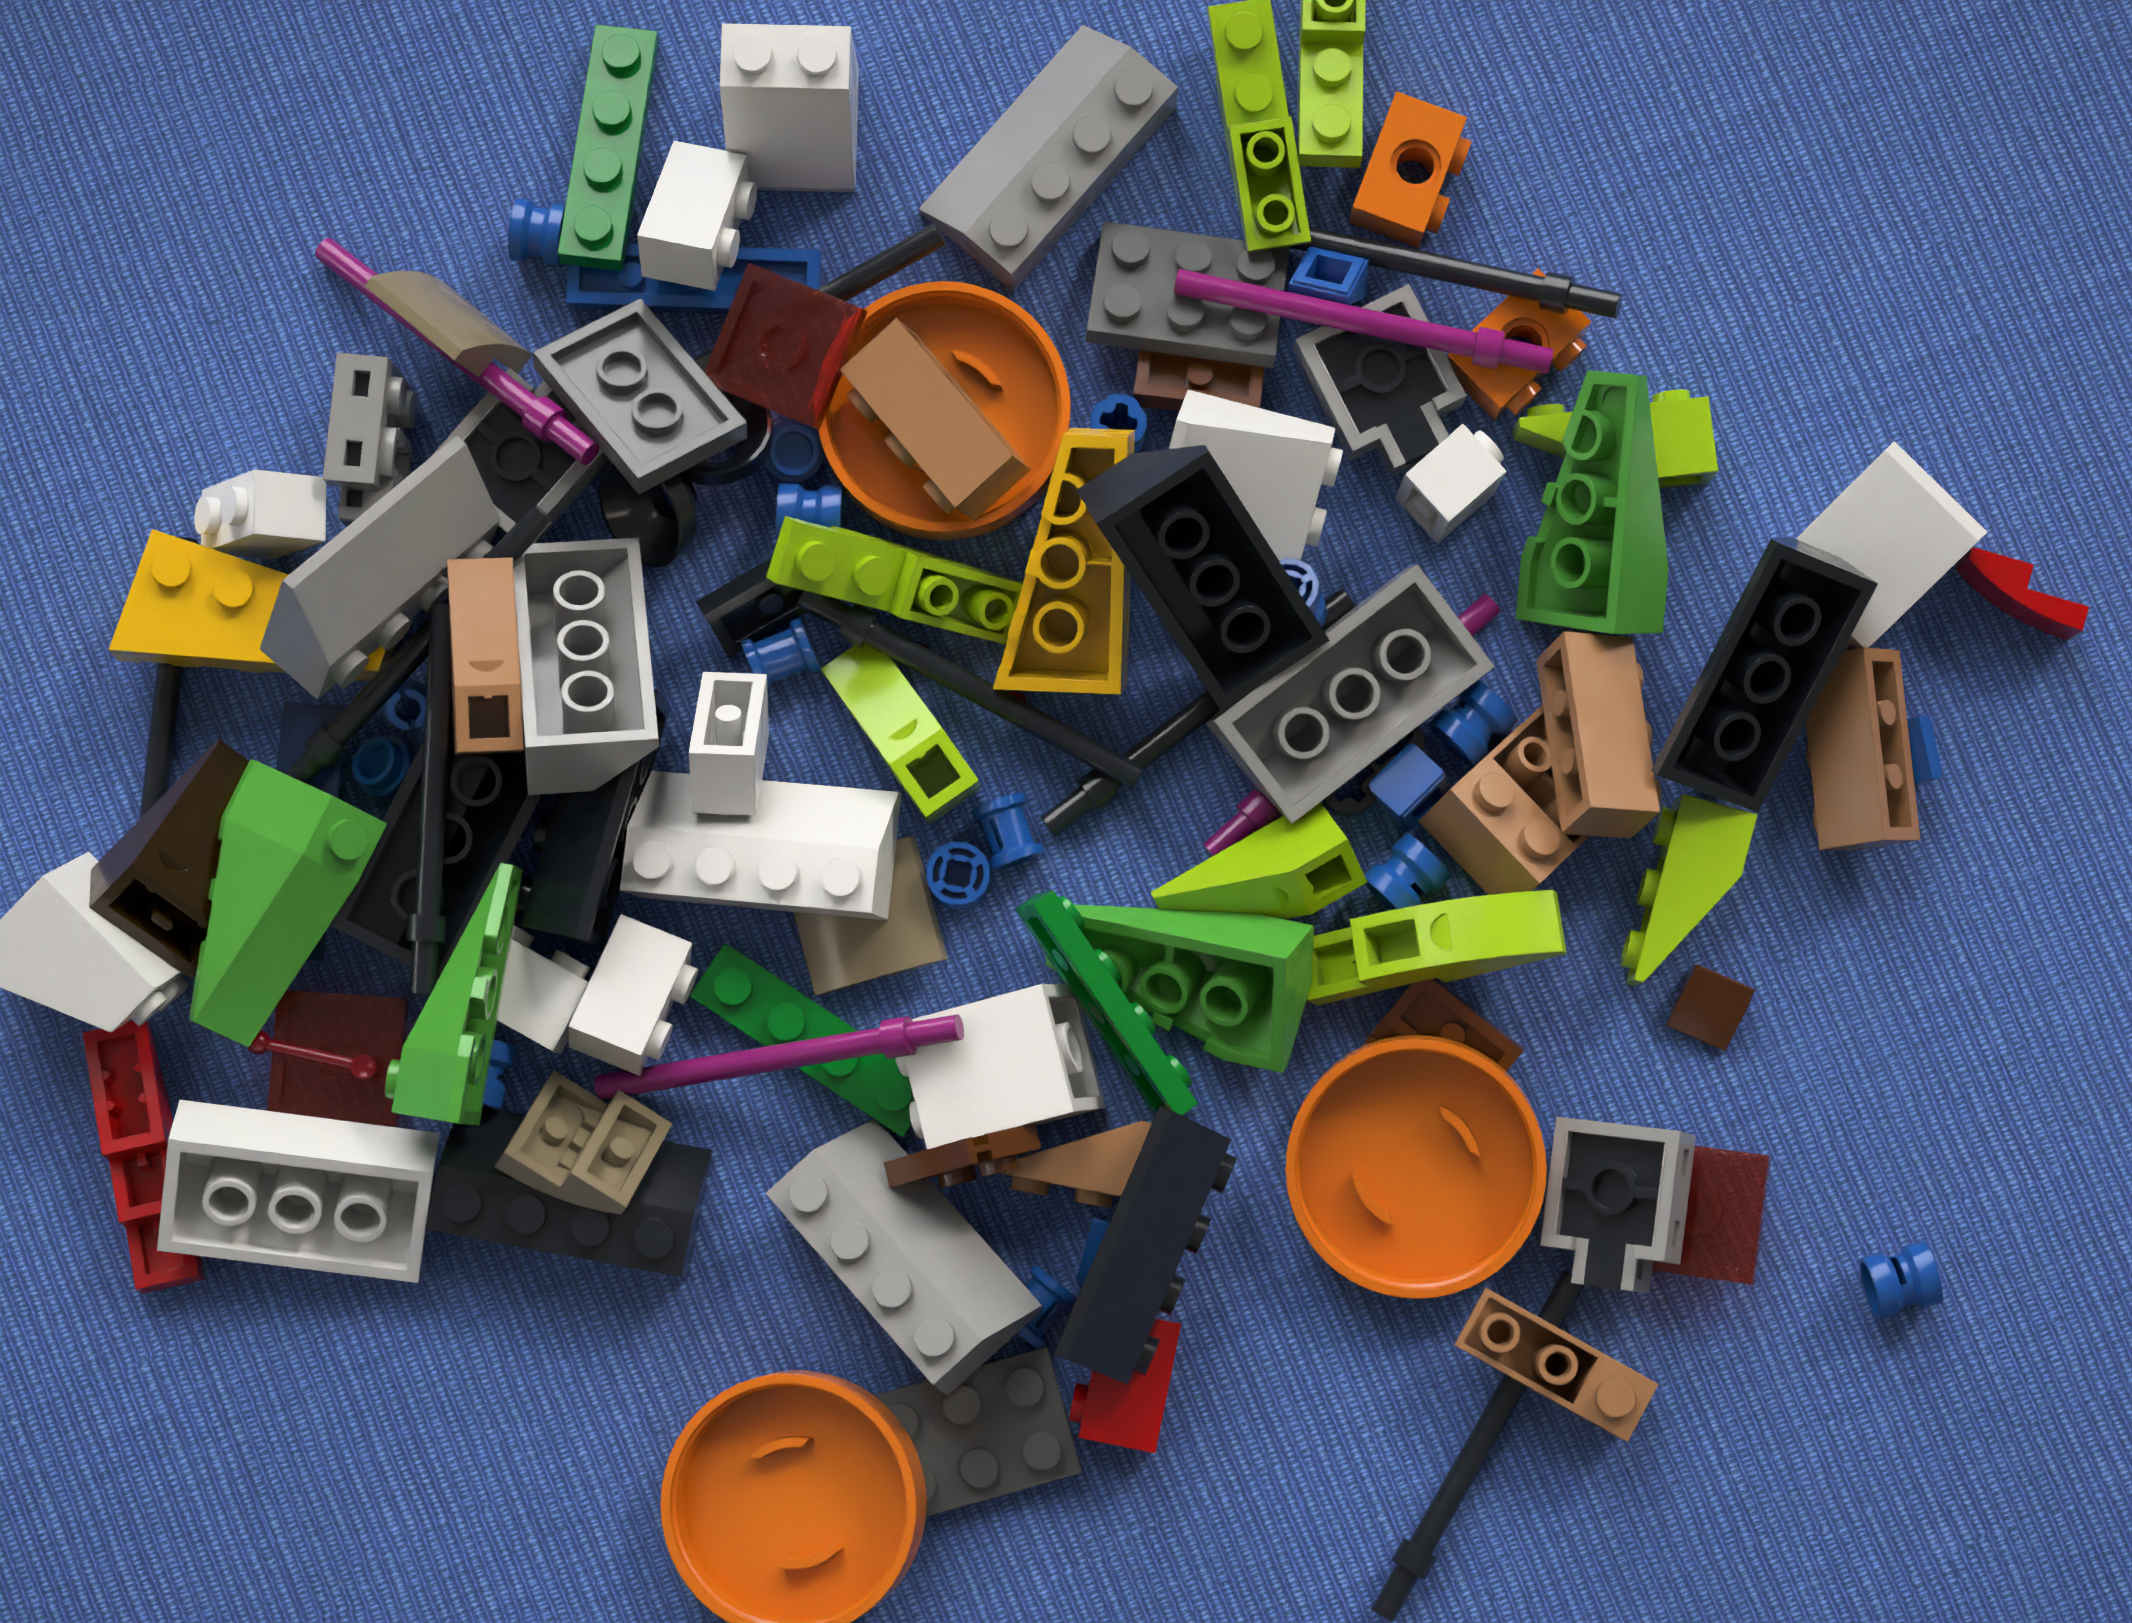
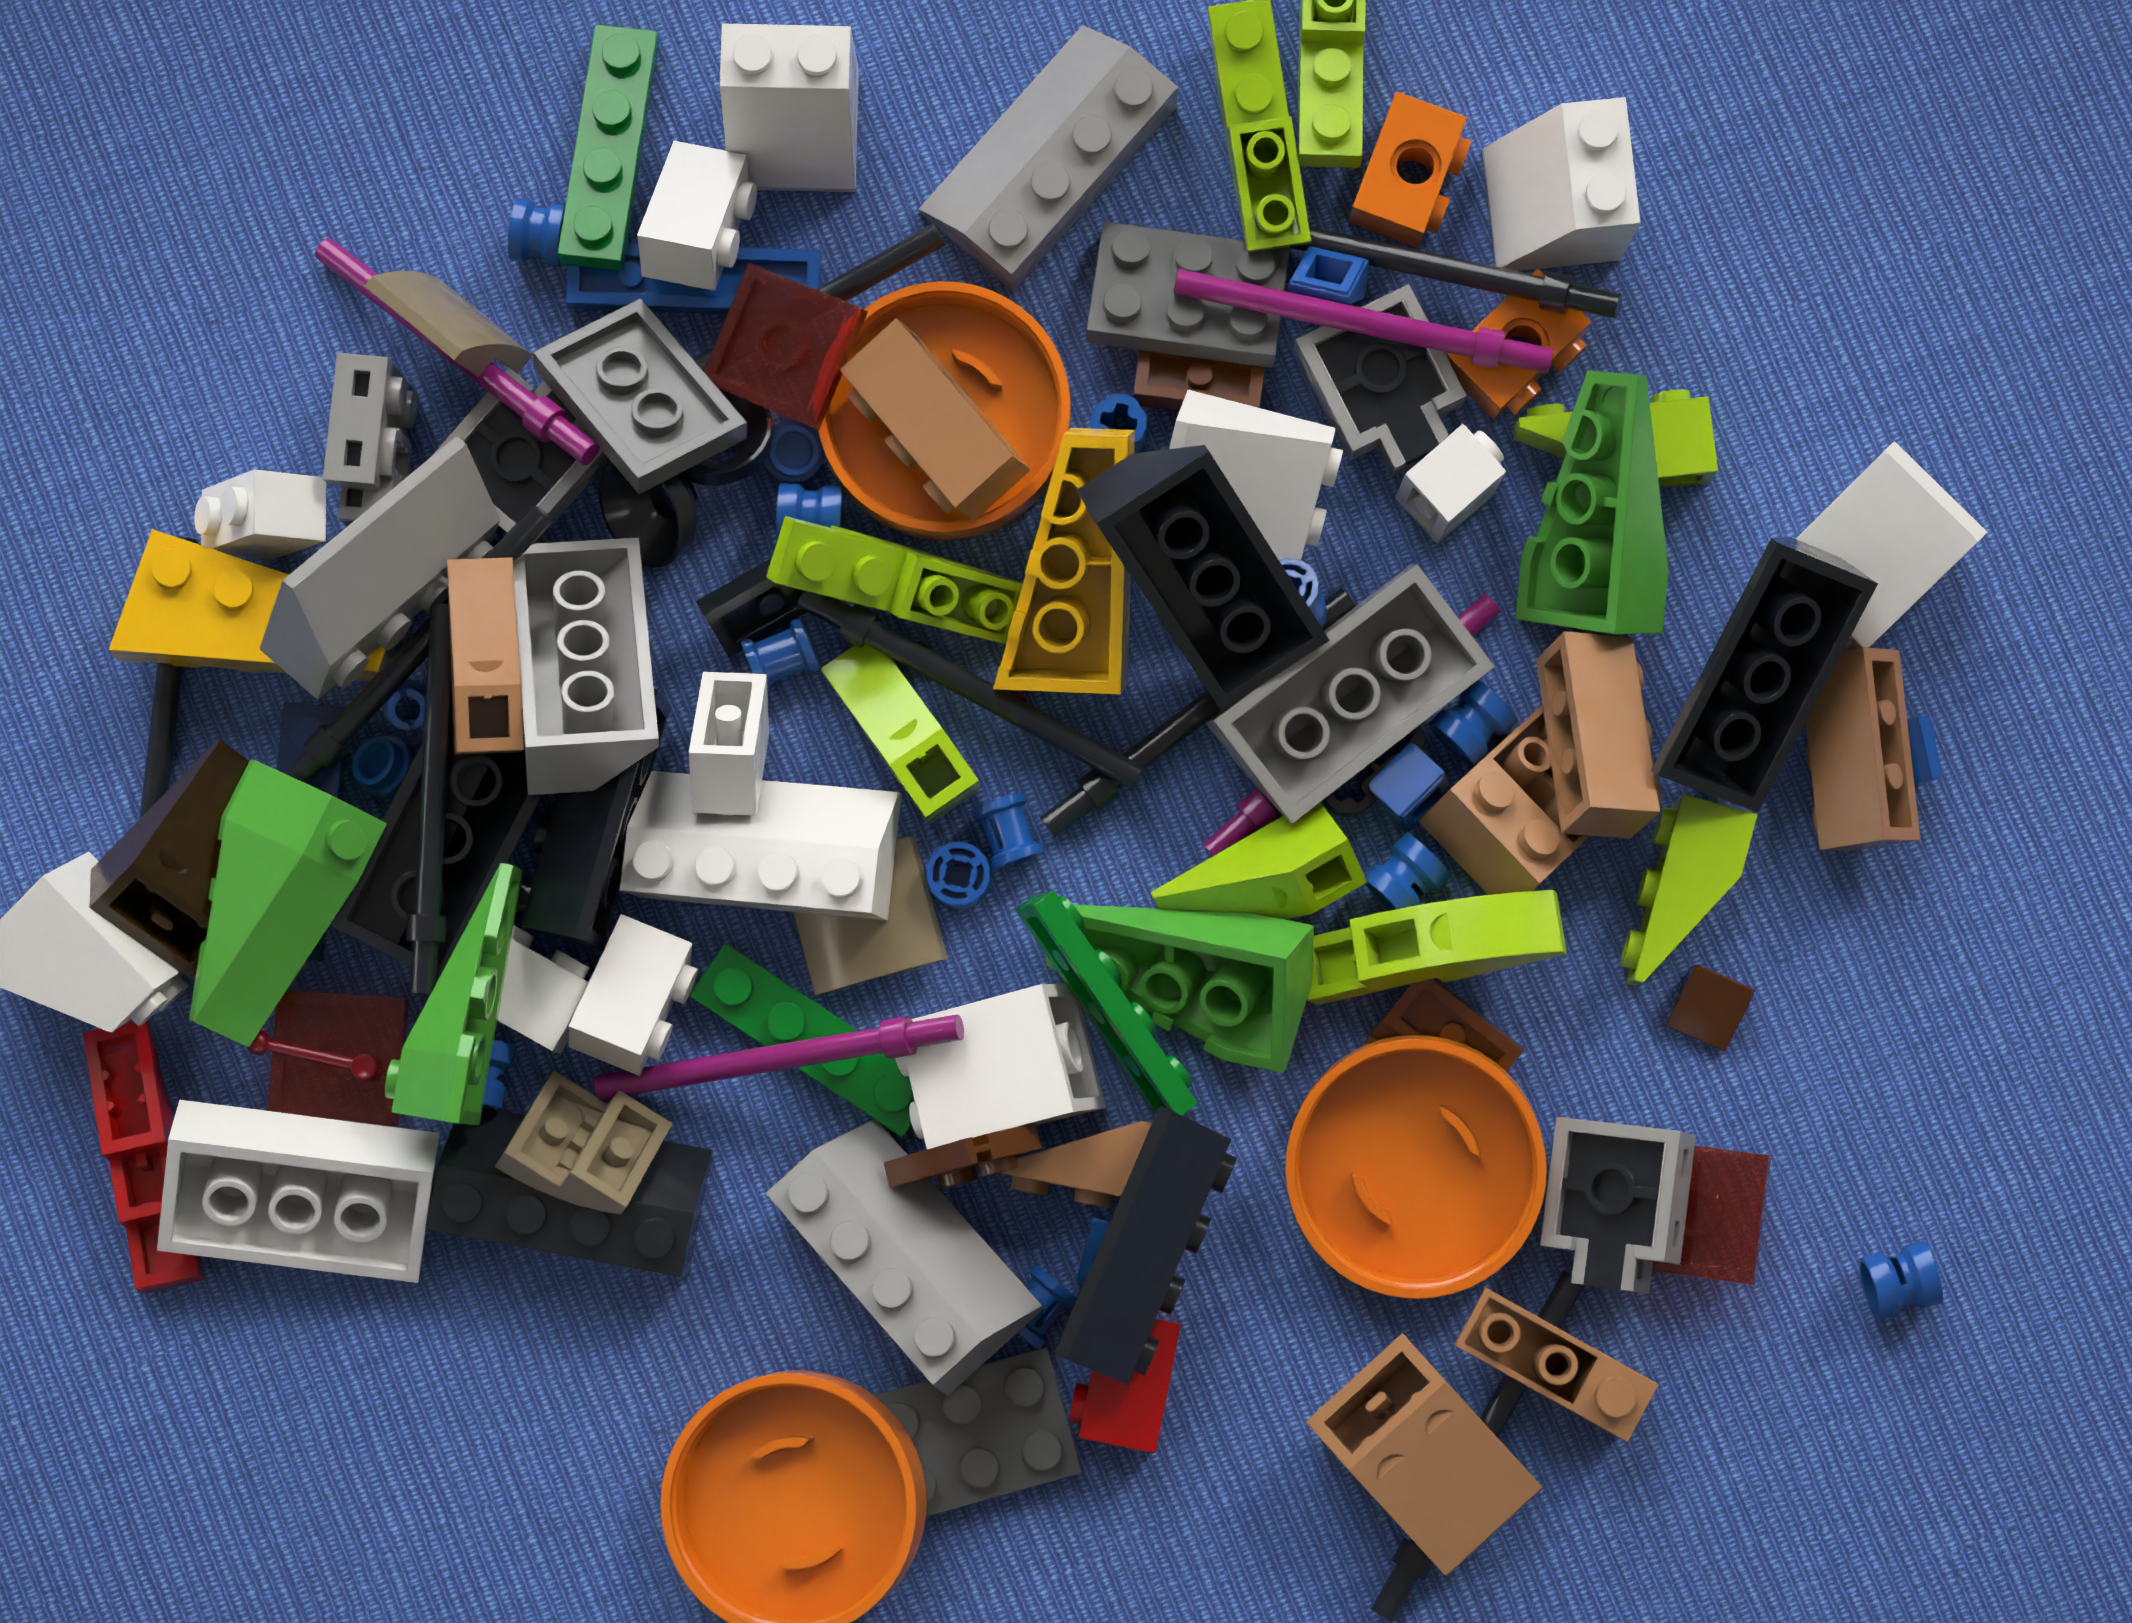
red slope [1955,547,2089,640] -> none
none -> medium nougat slope [1306,1333,1543,1577]
none -> white slope [1482,97,1640,271]

